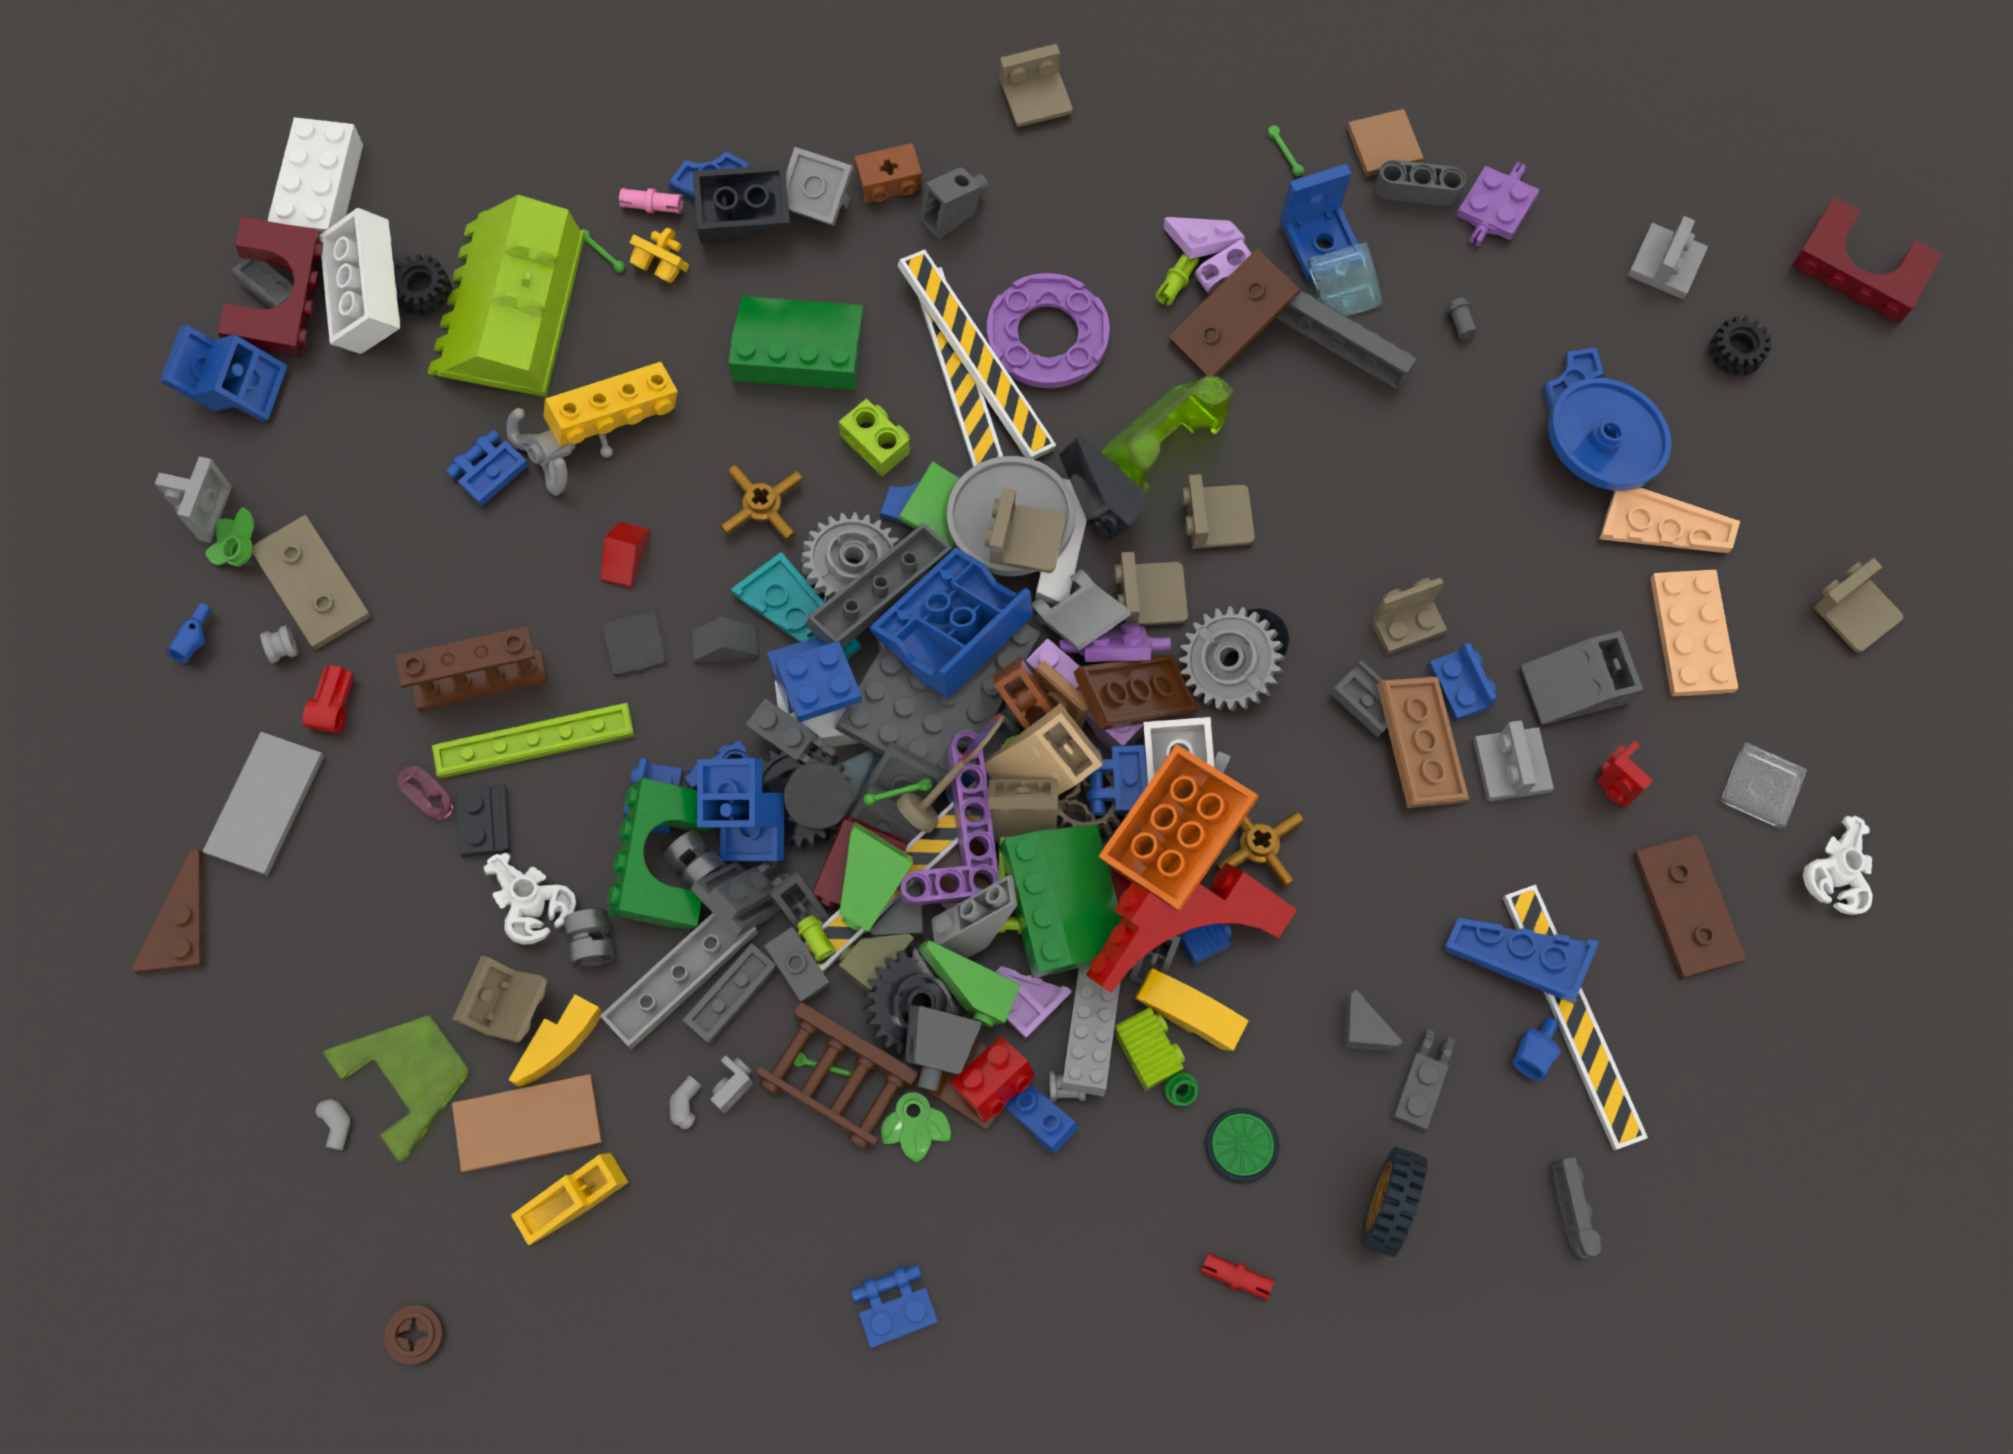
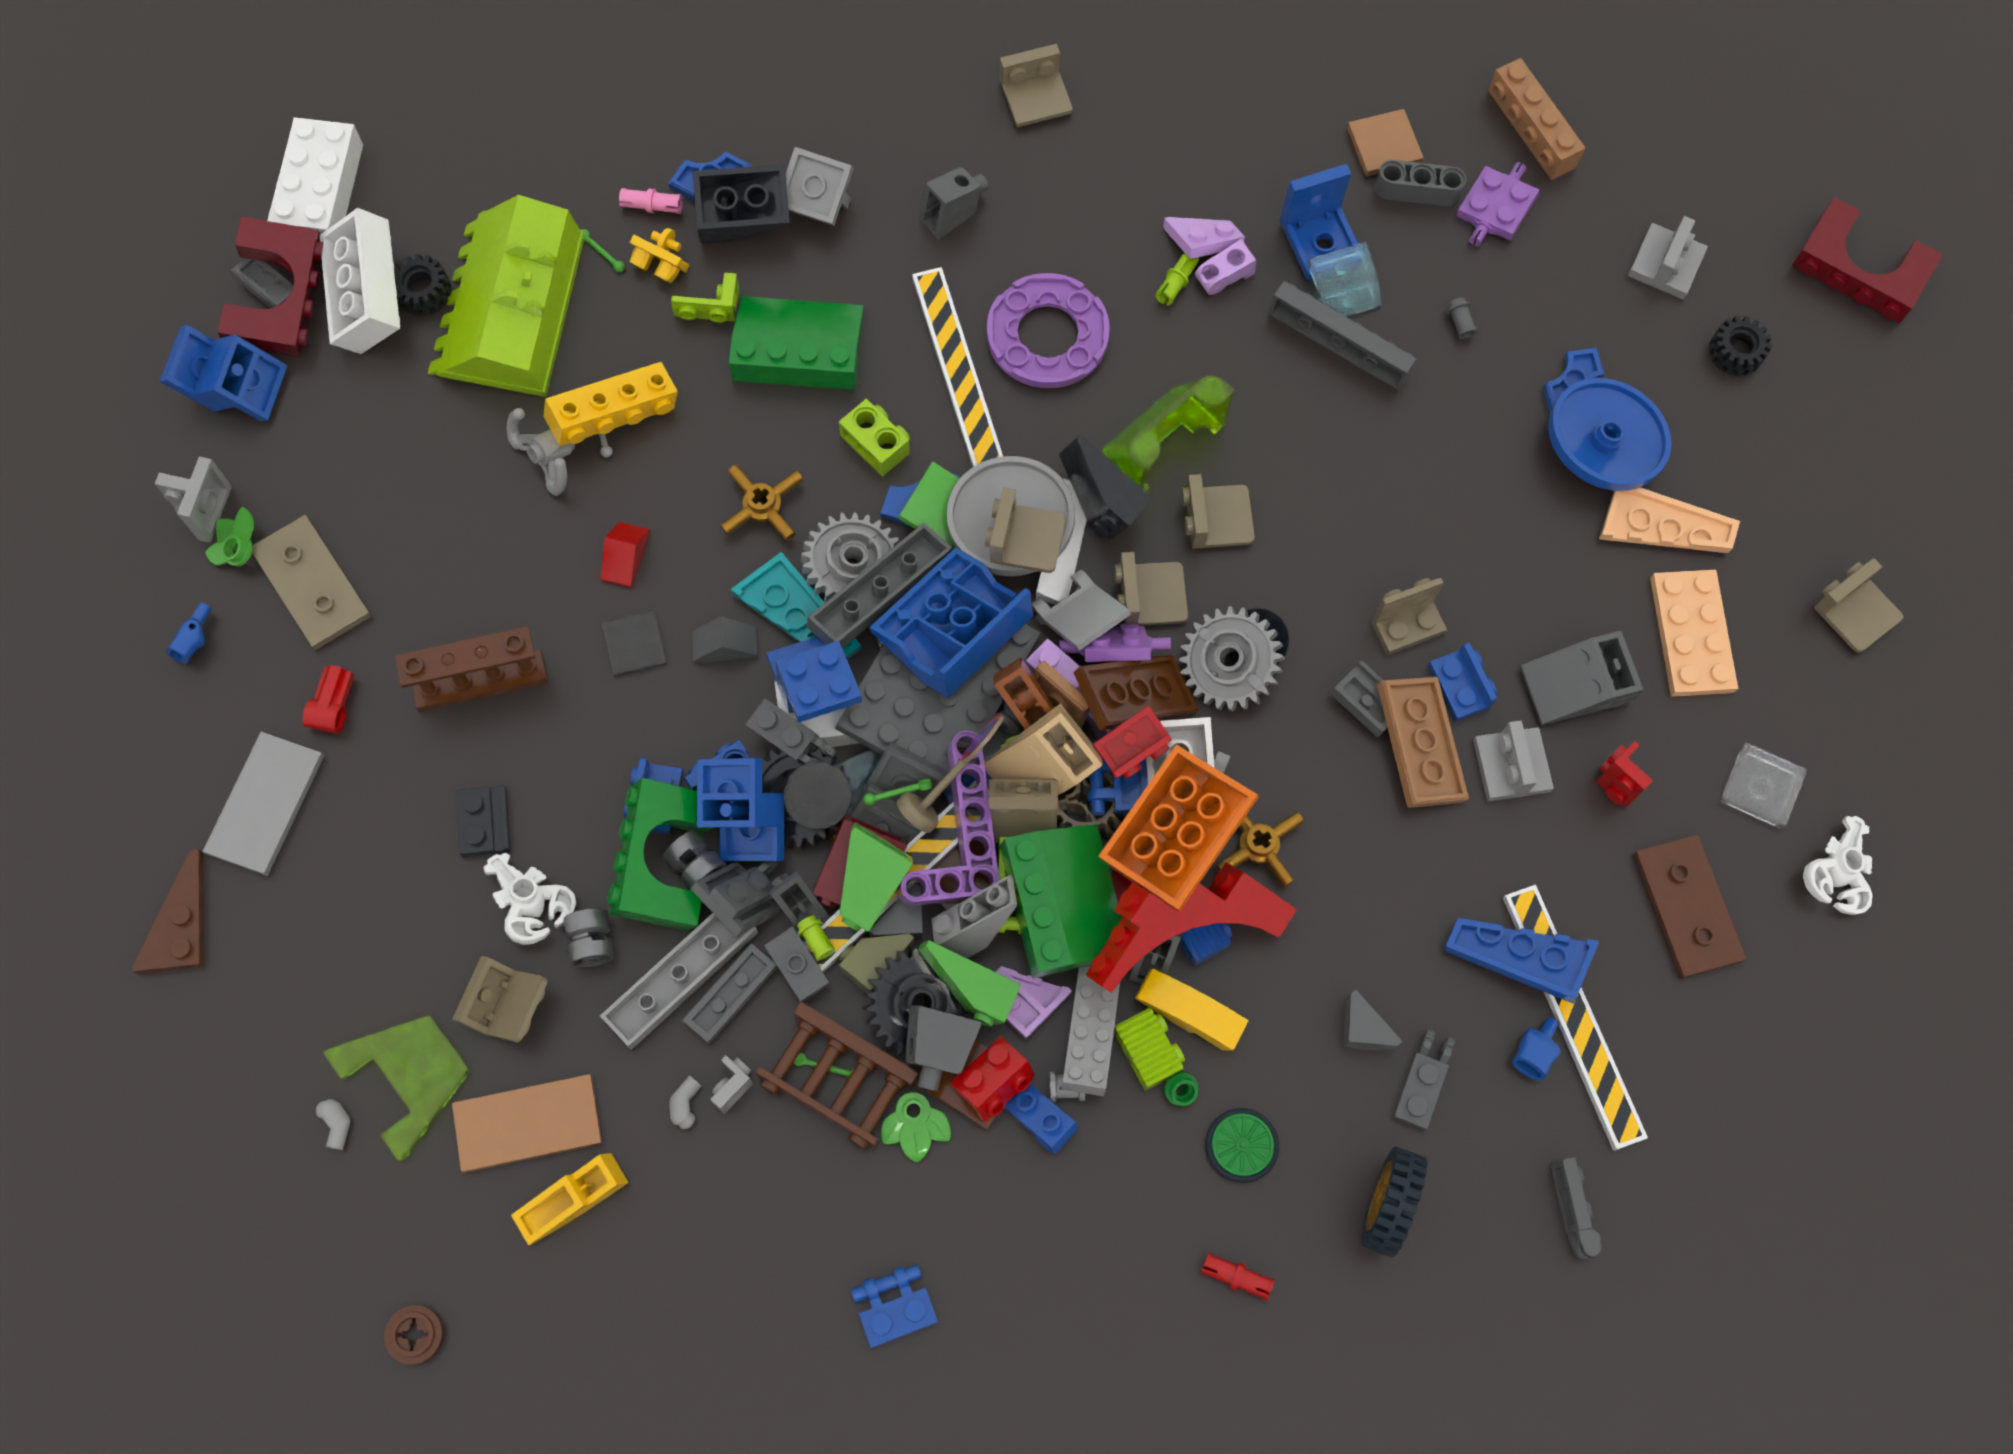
light grey wheel [260,625,298,664] -> none
clear pink beam [397,765,454,820] -> none
lime tile [432,703,635,779] -> none
blue plate [445,429,529,507] -> none
yellow slope [508,994,603,1088] -> none
dark orange brick [854,143,922,203] -> none
tile [897,249,1056,460] -> none
reddish brown plate [1169,248,1301,380] -> none
bright green hinge [1268,125,1304,176] -> none
none -> lime bracket [671,273,739,323]
none -> red bracket [1093,705,1172,779]
none -> medium nougat brick [1488,58,1586,180]

